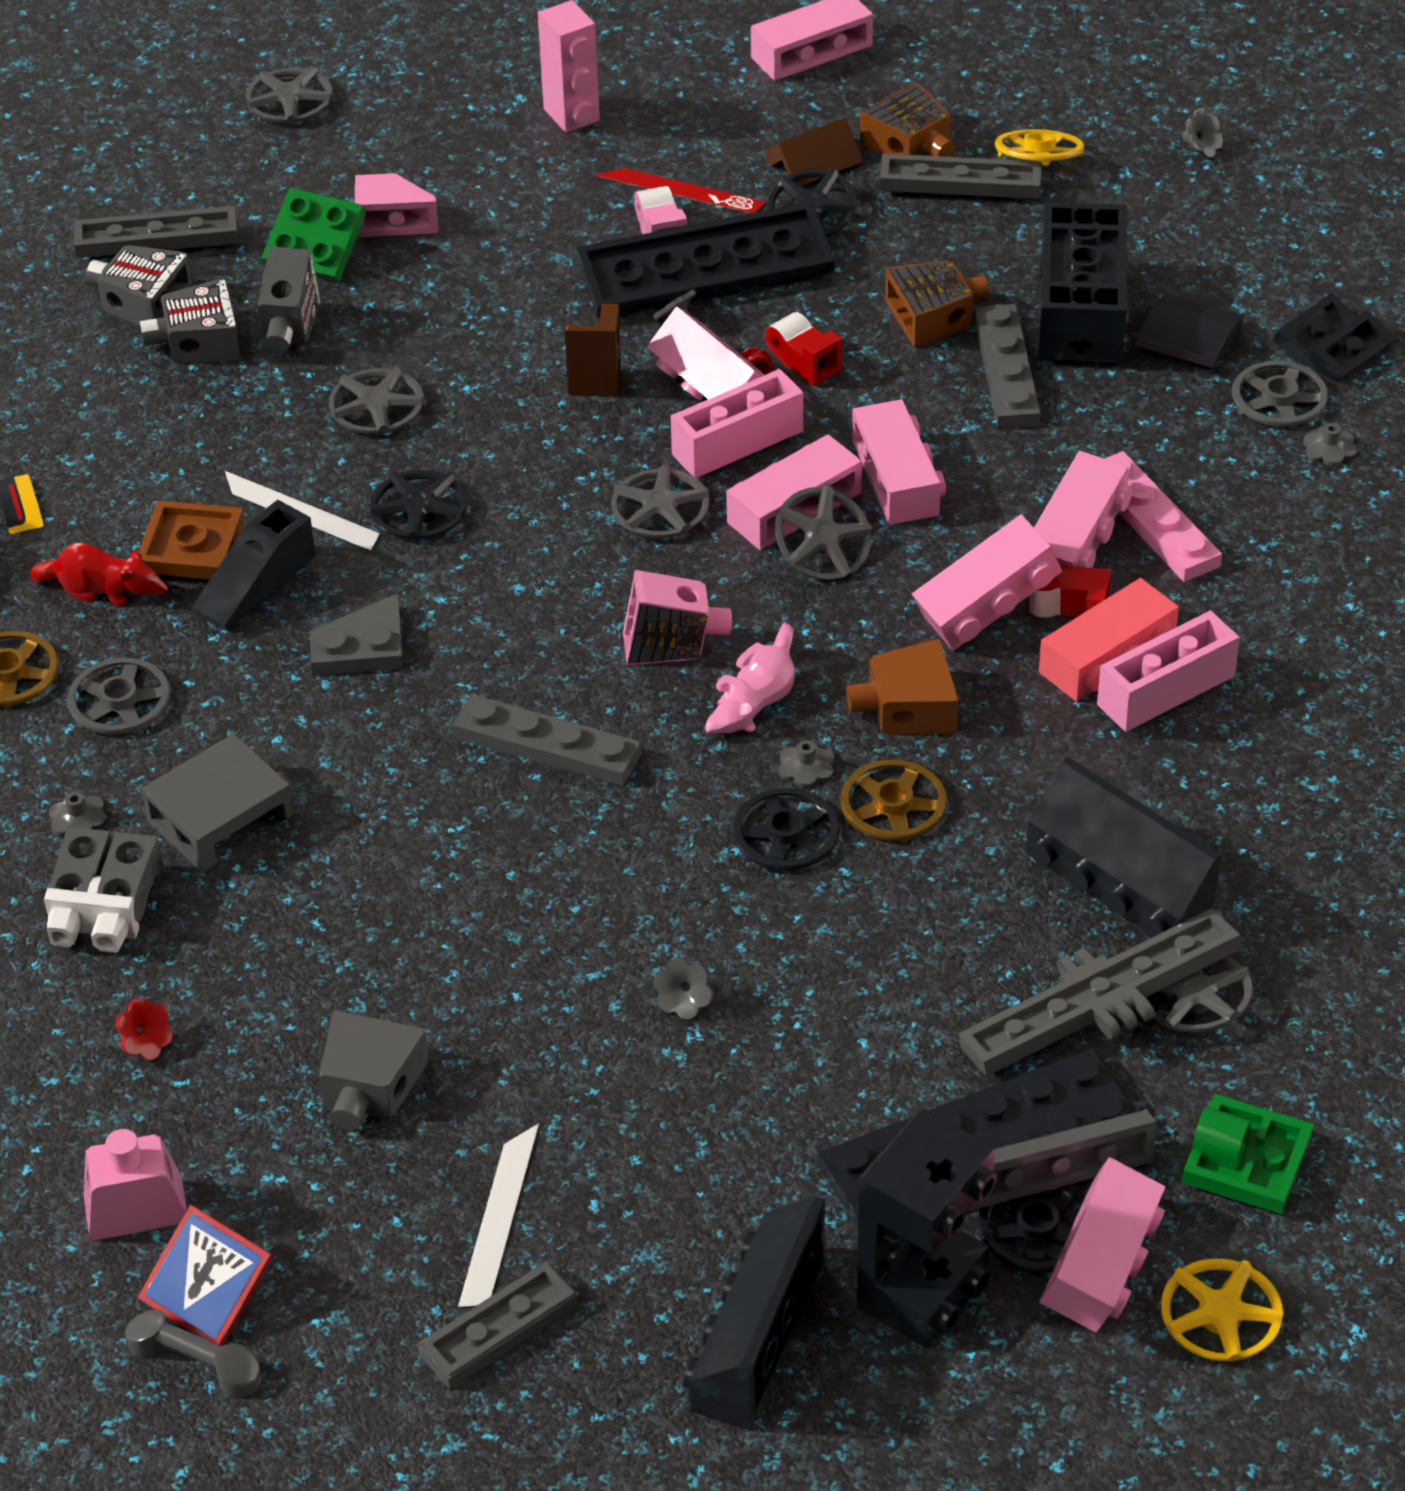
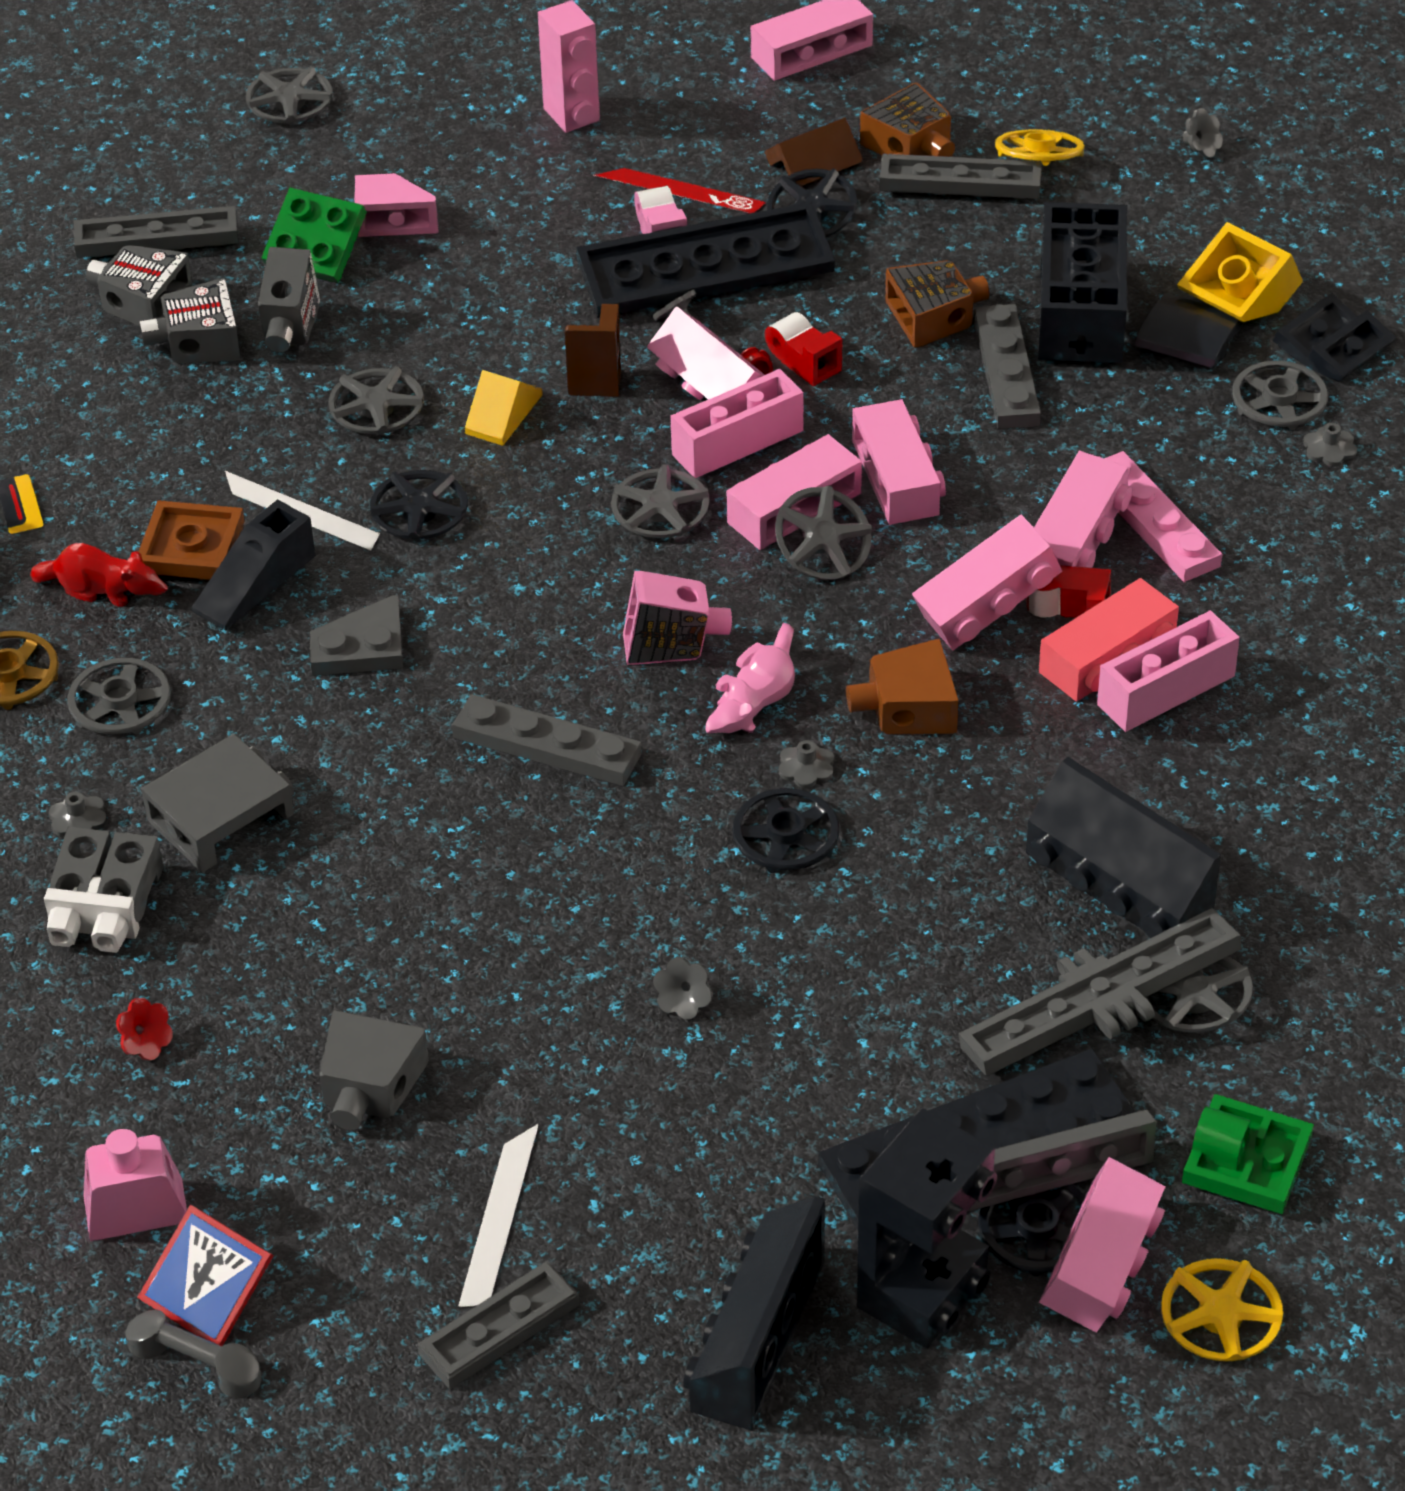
pearl gold wheel [840,760,947,844] -> none
none -> yellow slope [465,370,543,446]
none -> yellow slope [1177,222,1303,322]

